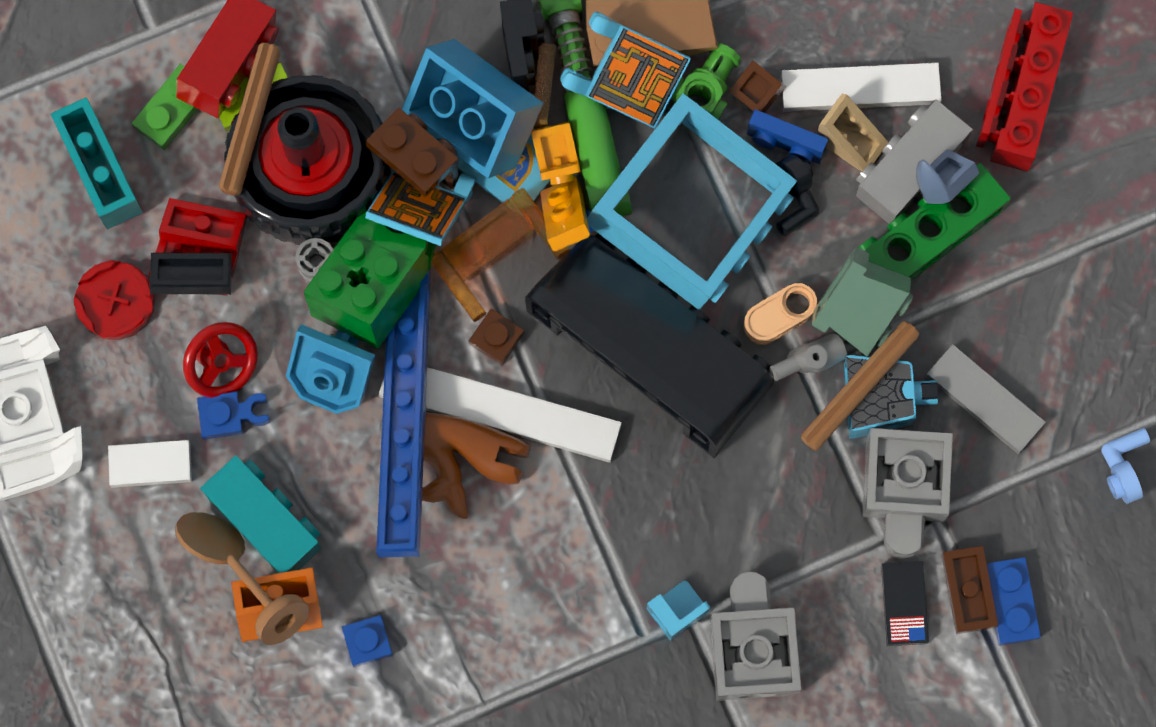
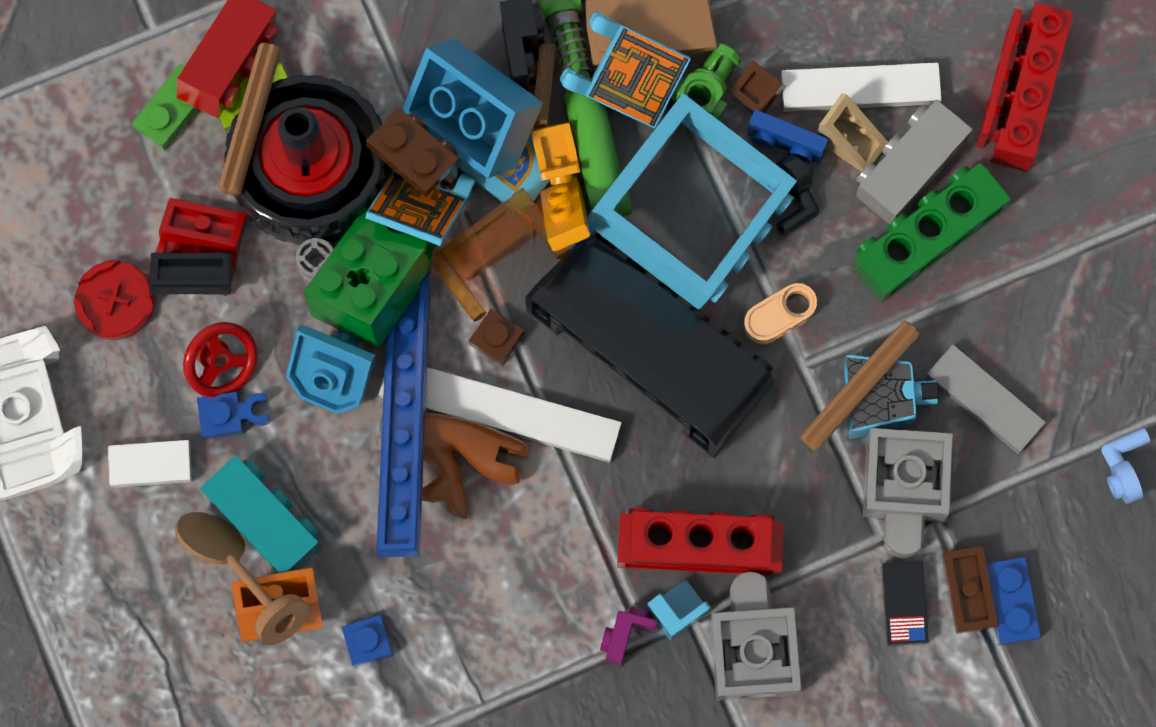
teal brick [50,97,143,230] -> none
light grey piece [770,333,847,381] -> none
sand green hips [811,246,913,356] -> none
sand blue plate [916,149,979,204] -> none
none -> magenta bracket [600,607,658,667]
none -> red brick [617,508,784,576]

